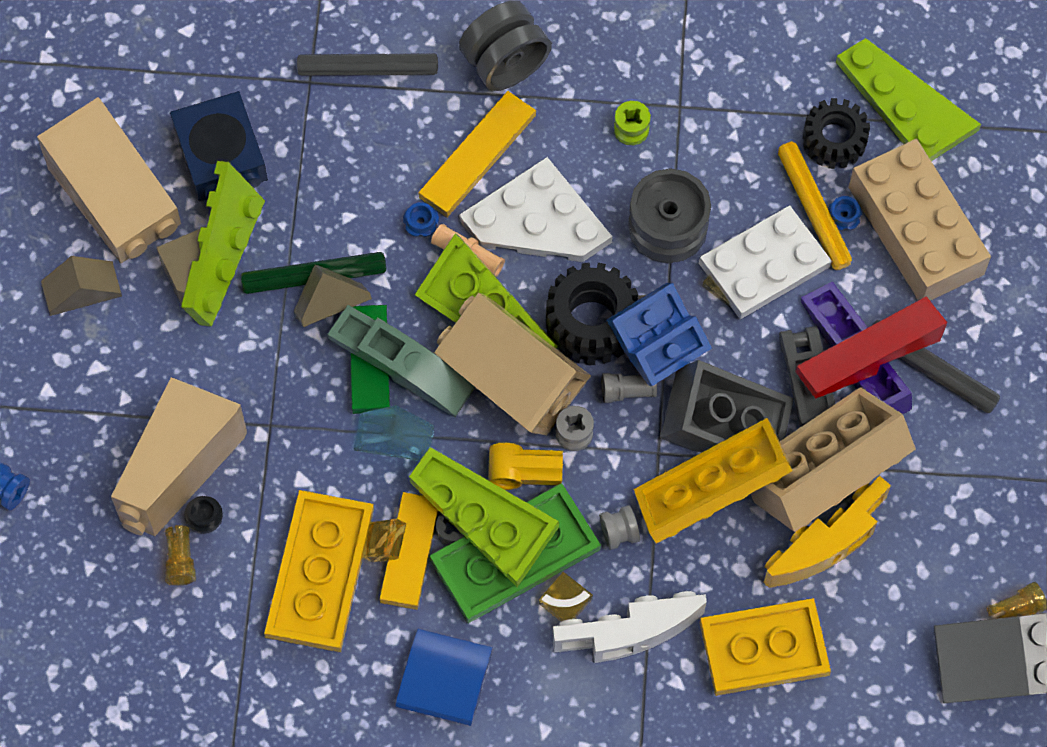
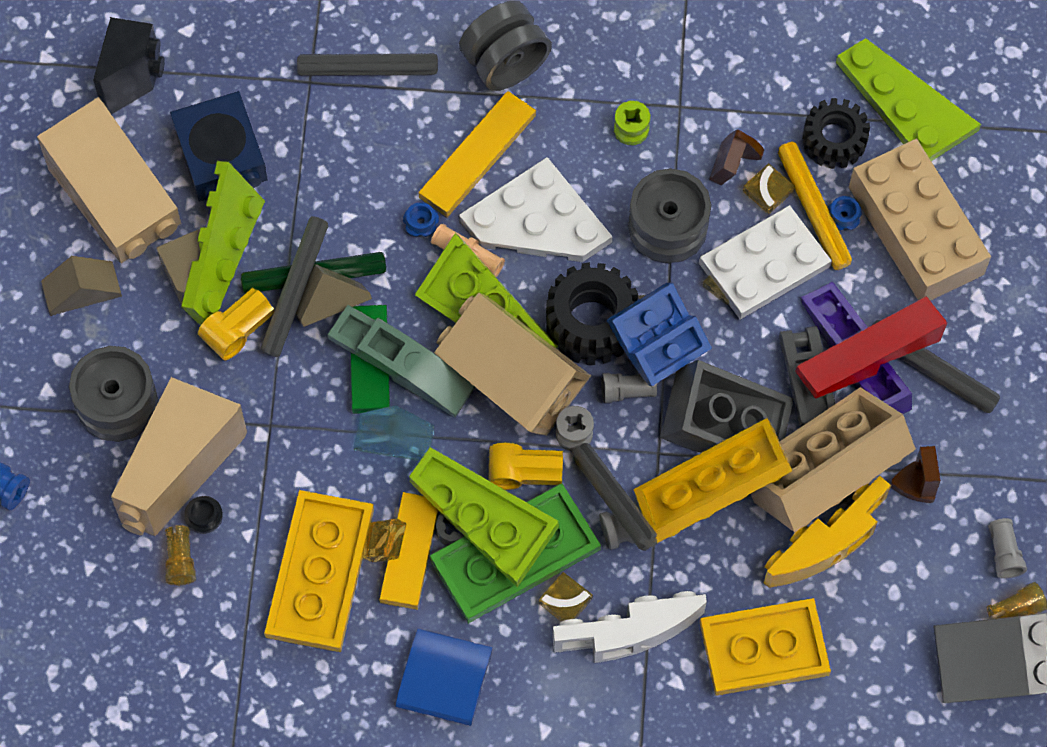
none -> dark grey wheel [69,346,159,442]
none -> black slope [93,17,165,115]
none -> yellow piece [198,288,274,361]
none -> dark grey axle [261,216,328,357]
none -> dark grey axle [572,443,657,551]
none -> tile [709,130,765,186]
none -> clear yellow tile [743,163,795,214]
none -> reddish brown tile [890,446,941,503]
none -> light grey pin [988,518,1027,578]

